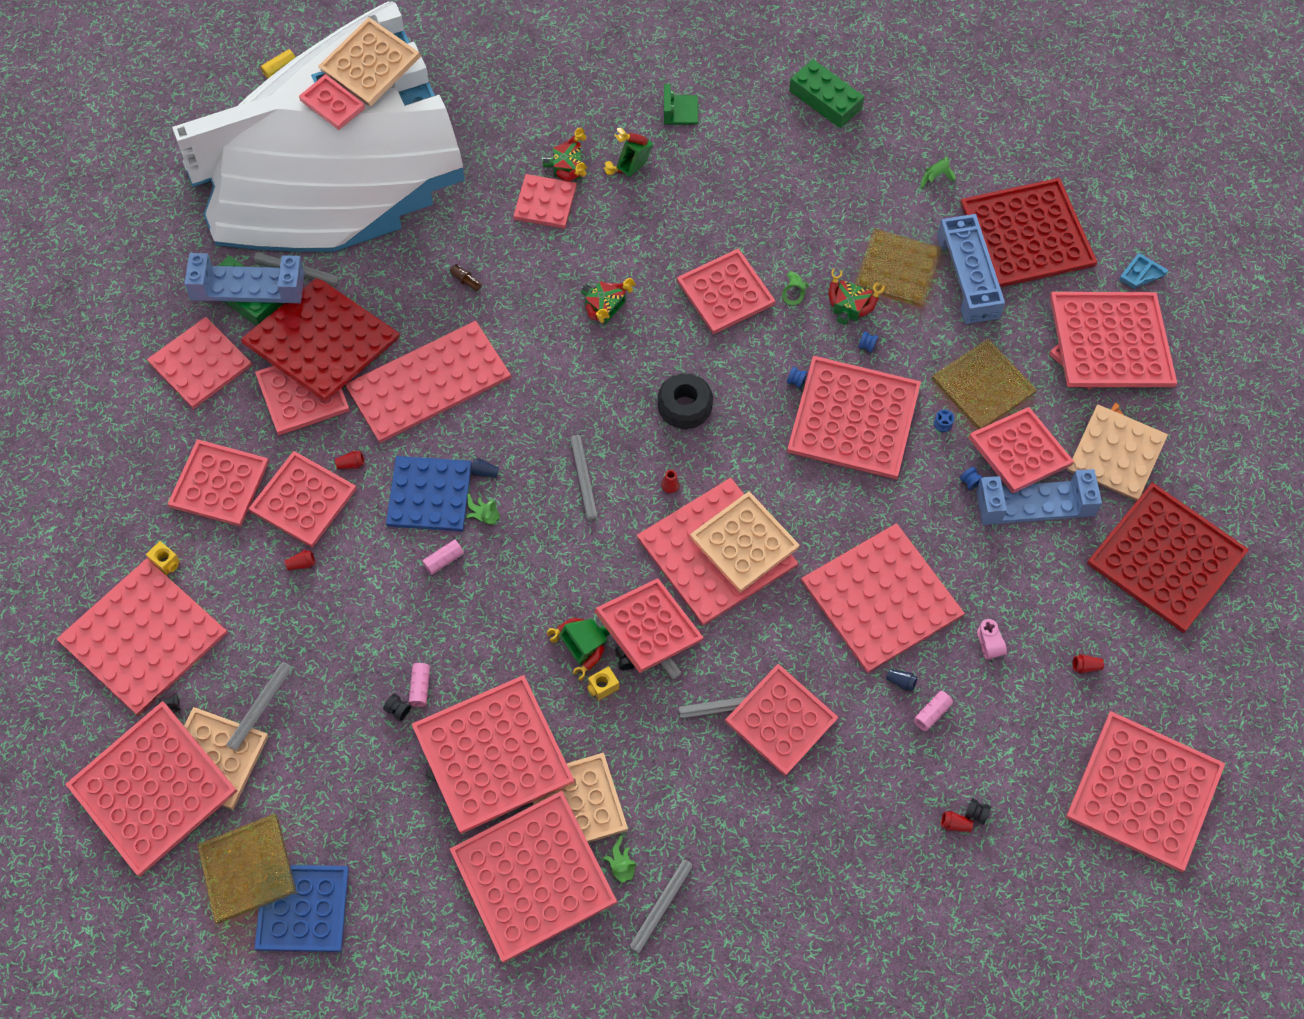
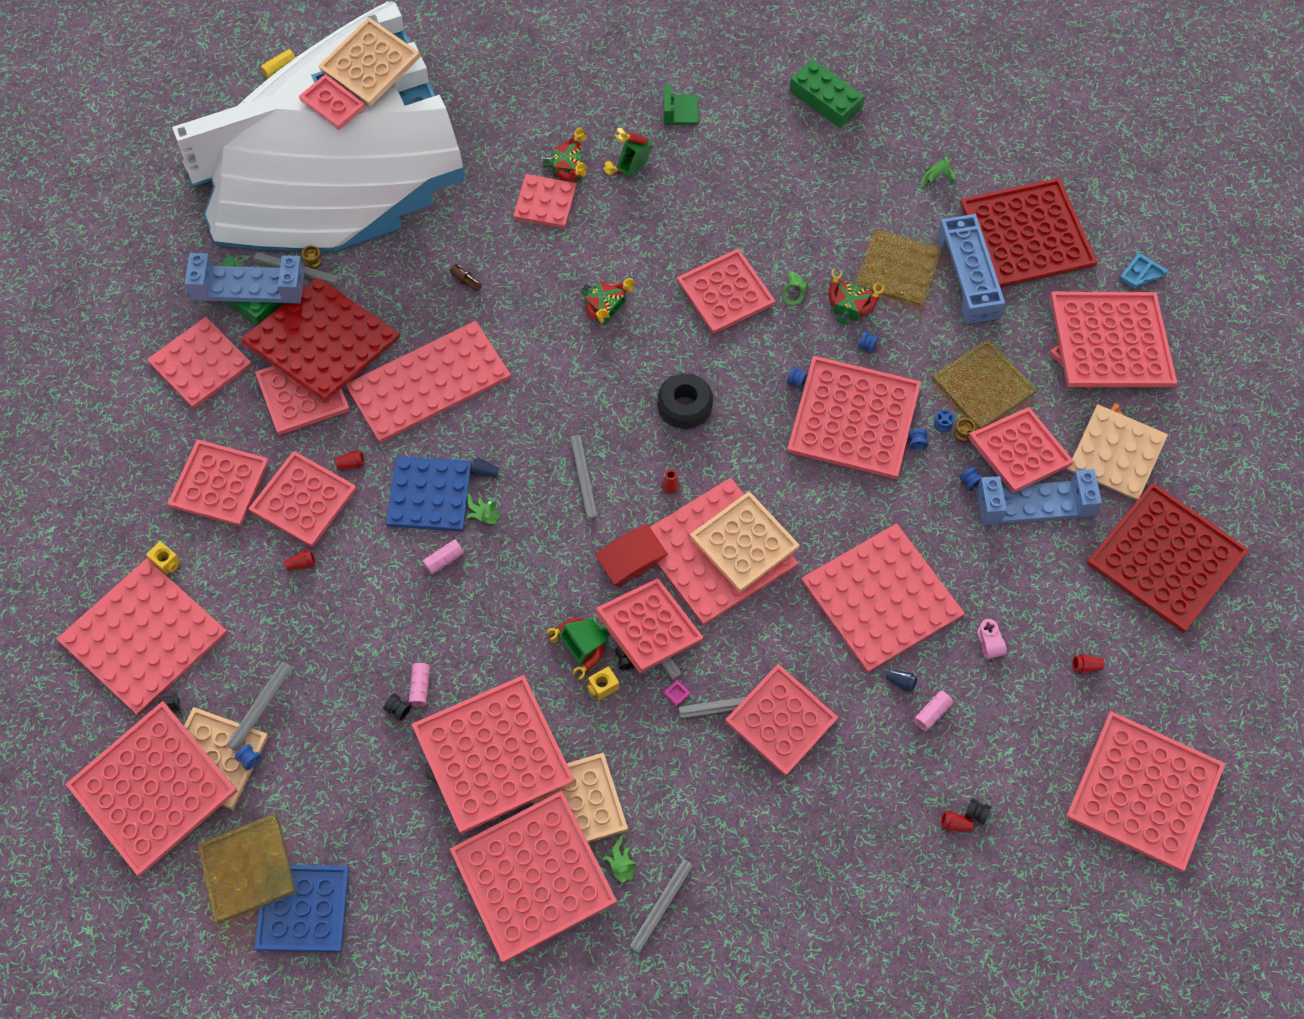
none -> blue wheel [234,744,261,771]
none -> pearl gold wheel [302,245,322,269]
none -> red slope [595,524,668,587]
none -> dark pink tile [663,679,691,708]
none -> blue wheel [909,428,929,450]
none -> pearl gold wheel [954,418,975,443]

